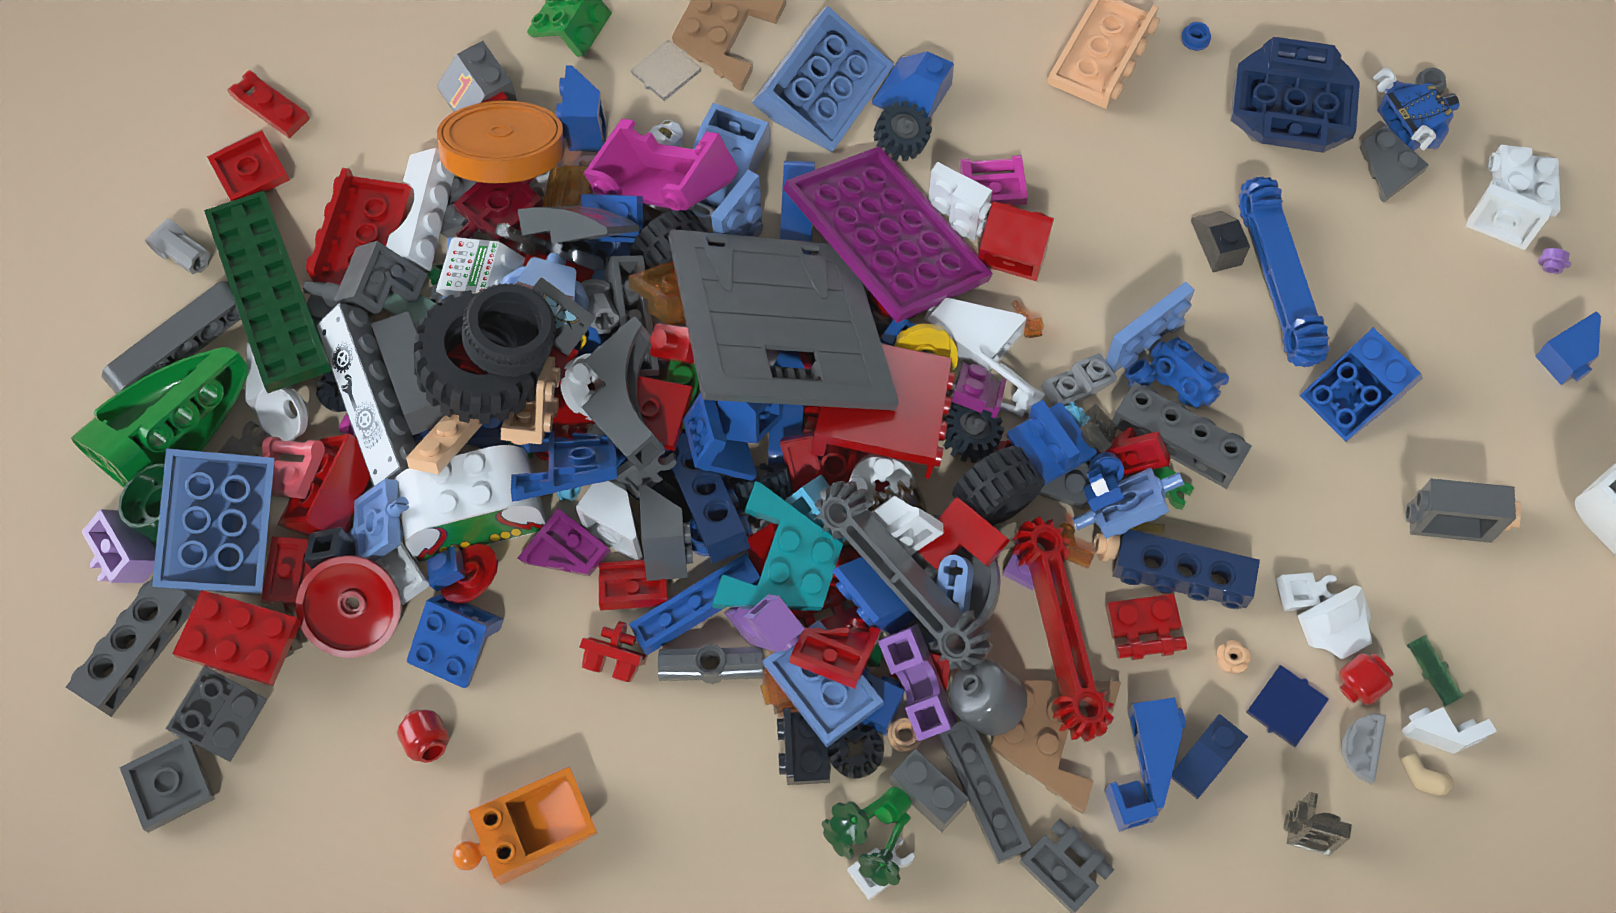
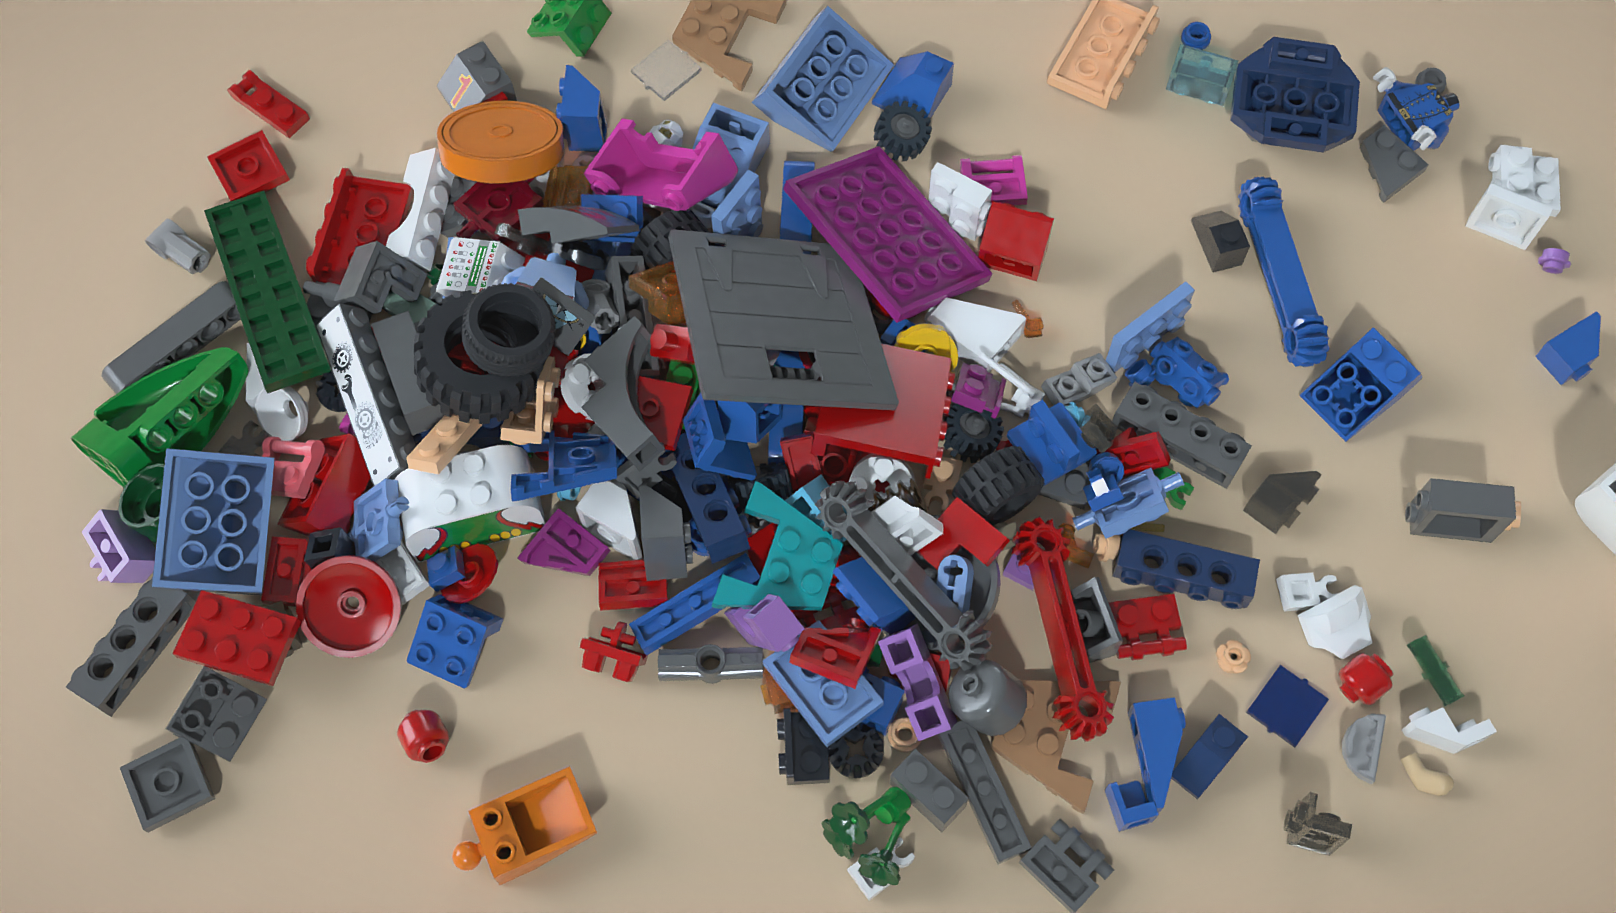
none -> light nougat plate [923,457,963,515]
none -> dark grey slope [1070,577,1123,663]
none -> clear light blue brick [1166,44,1239,106]
none -> clear smoke slope [1243,471,1322,534]

